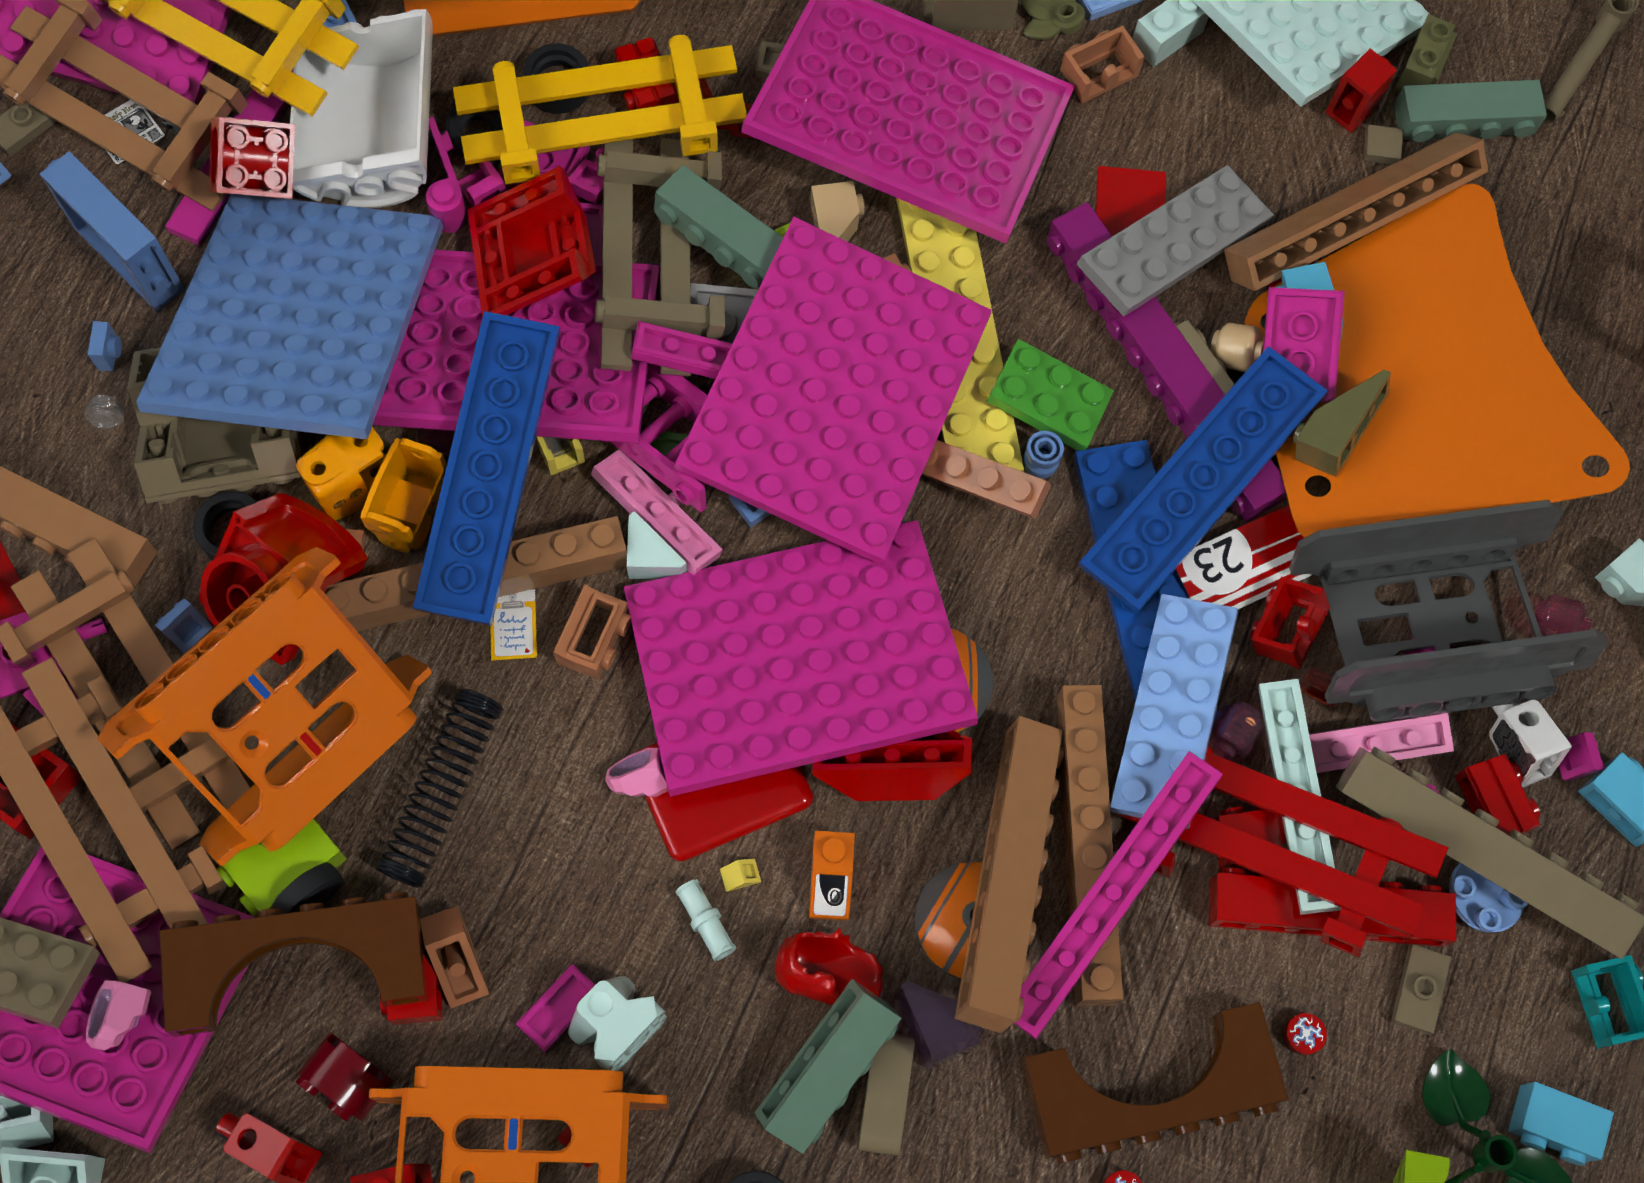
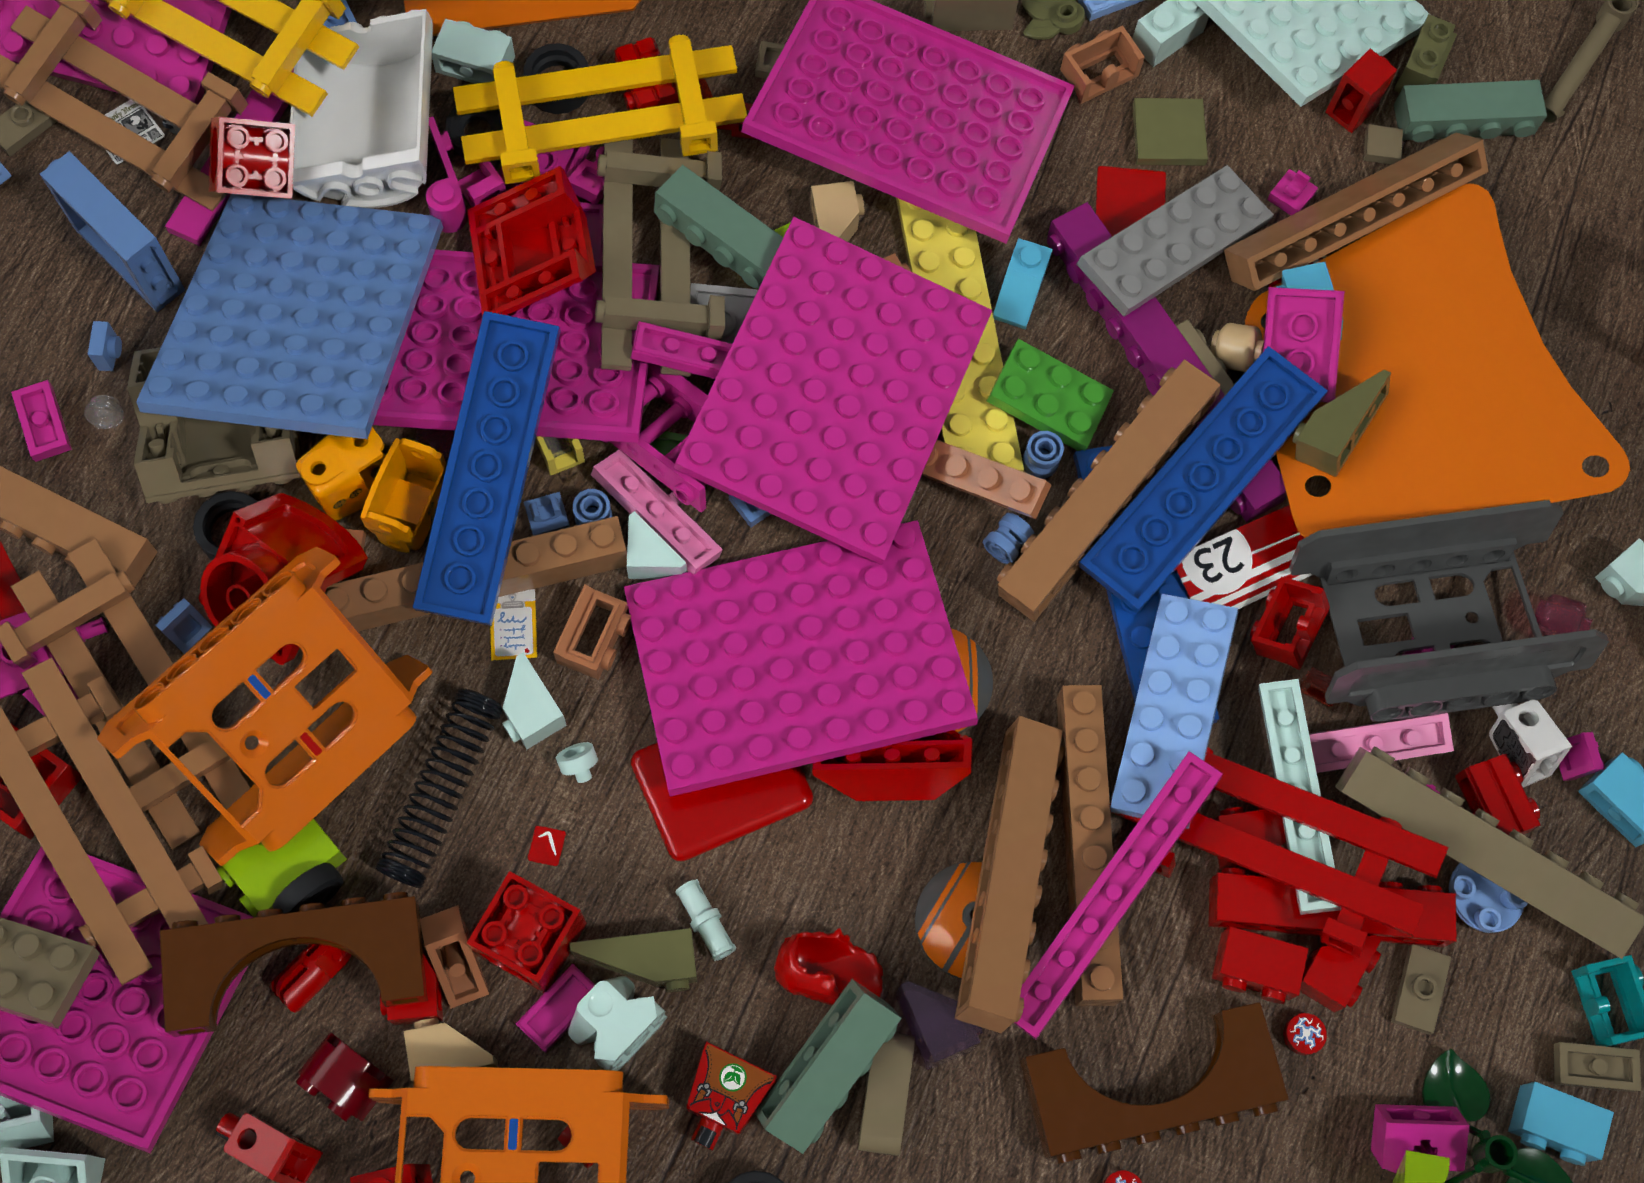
bright pink rock [86,980,151,1050] -> none
bright pink rock [605,748,668,797] -> none
light yellow piece [720,859,761,892] -> none
orange slope [809,831,855,921] -> none
clear pink head [1209,702,1266,761] -> none
none -> dark pink plate [11,380,72,462]
none -> red arm [269,944,351,1013]
none -> tan slope [404,1018,499,1082]
none -> light aqua brick [432,18,515,84]
none -> red brick [467,871,587,993]
none -> light aqua slope [502,652,567,749]
none -> medium blue tile [523,492,570,536]
none -> red sticker [528,826,566,866]
none -> light aqua tile [556,742,598,783]
none -> olive slope [570,928,697,992]
none -> medium blue wheel [573,489,612,525]
none -> torso [686,1042,777,1151]
none -> medium blue wheel [983,512,1035,565]
none -> medium azure slope [993,238,1053,330]
none -> medium nougat brick [997,359,1221,622]
none -> olive tile [1132,98,1208,166]
none -> red brick [1212,926,1309,1004]
none -> dark pink tile [1267,169,1318,215]
none -> red slope [1300,935,1382,1013]
none -> dark pink brick [1371,1104,1470,1173]
none -> dark tan plate [1554,1042,1641,1093]

